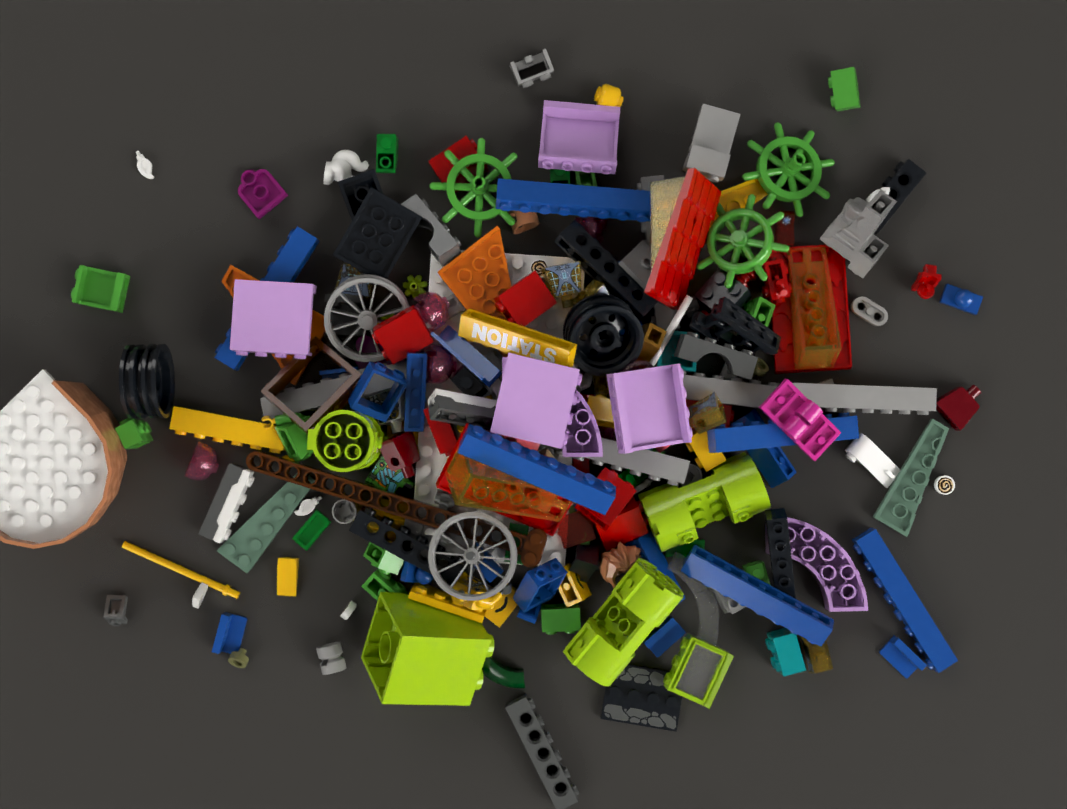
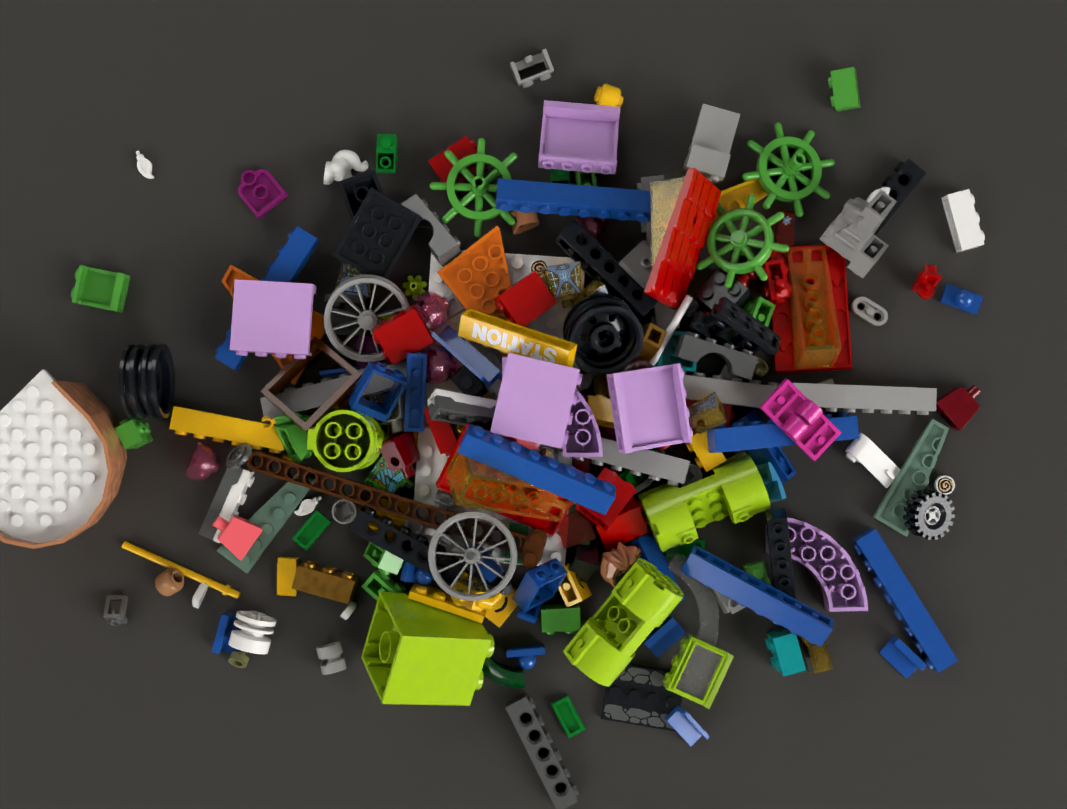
none -> medium nougat head [155,568,184,596]
none -> coral torso [212,514,263,561]
none -> dark grey gear [226,443,252,470]
none -> white wheel [228,610,277,654]
none -> pearl gold brick [292,560,360,604]
none -> blue tile [506,644,545,670]
none -> green tile [551,694,586,738]
none -> panel [664,705,710,747]
none -> dark azure slope [756,462,786,503]
none -> black wheel [903,489,955,540]
none -> white brick [941,189,985,253]

